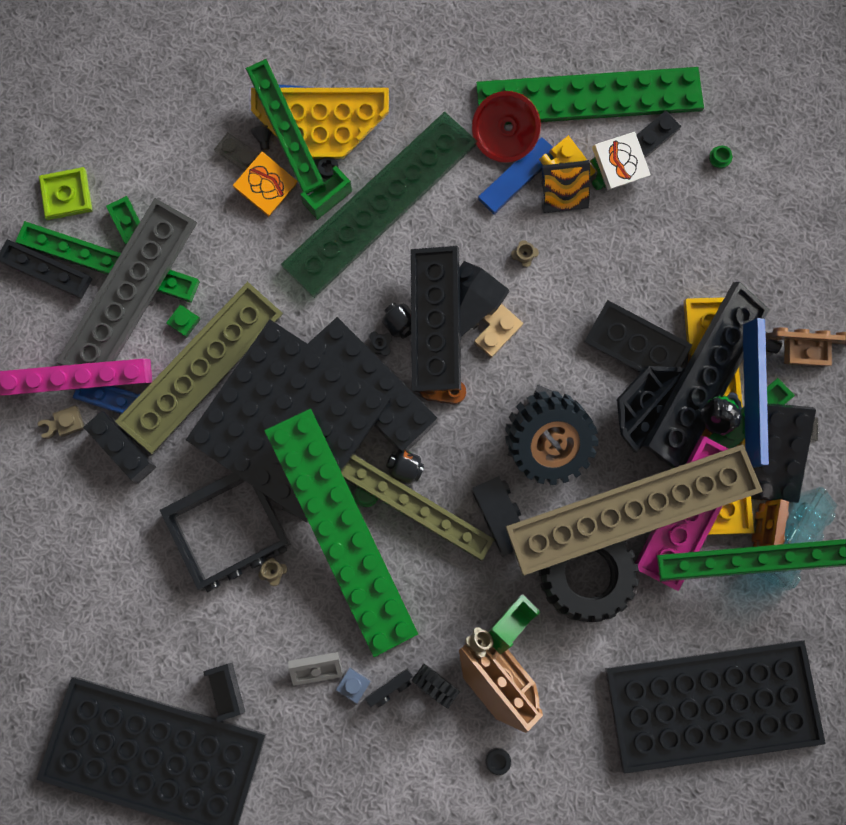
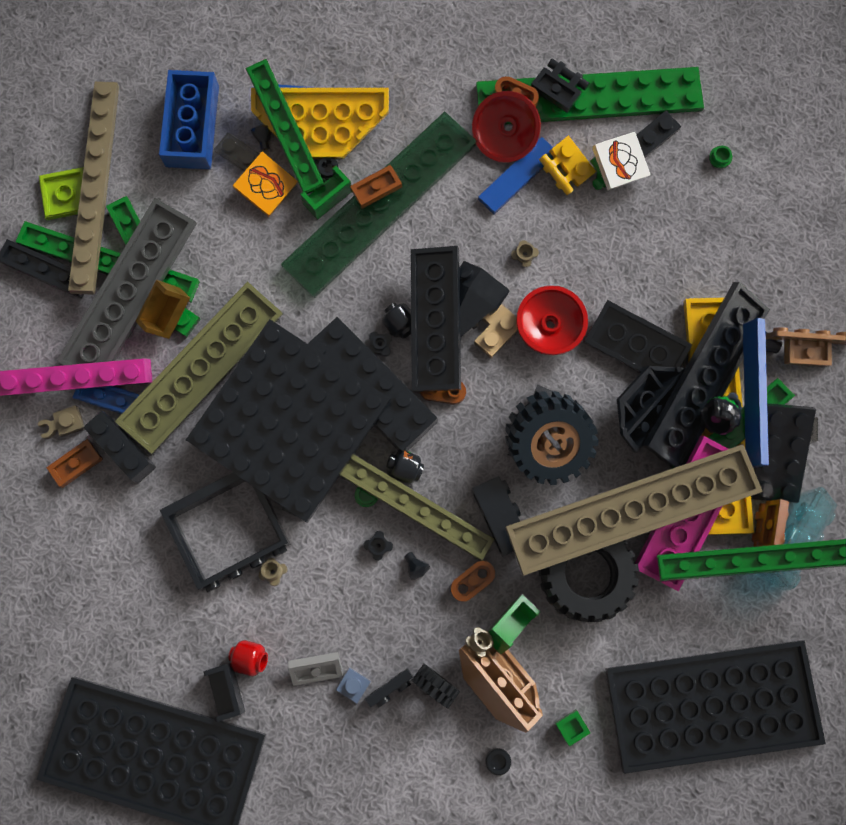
green plate [264,408,418,657] -> none
slope [541,160,590,213] -> none
none -> dark orange plate [46,439,103,488]
none -> dark tan plate [68,81,119,295]
none -> pearl gold panel [136,280,190,339]
none -> blue brick [159,70,219,170]
none -> red head [228,640,268,677]
none -> dark orange plate [350,165,402,209]
none -> black plate [364,531,393,561]
none -> black rock [404,552,430,580]
none -> dark orange plate [451,561,495,601]
none -> dark orange plate [494,76,539,107]
none -> red dish [516,286,588,355]
none -> black plate [531,58,590,113]
none -> green plate [555,709,591,747]

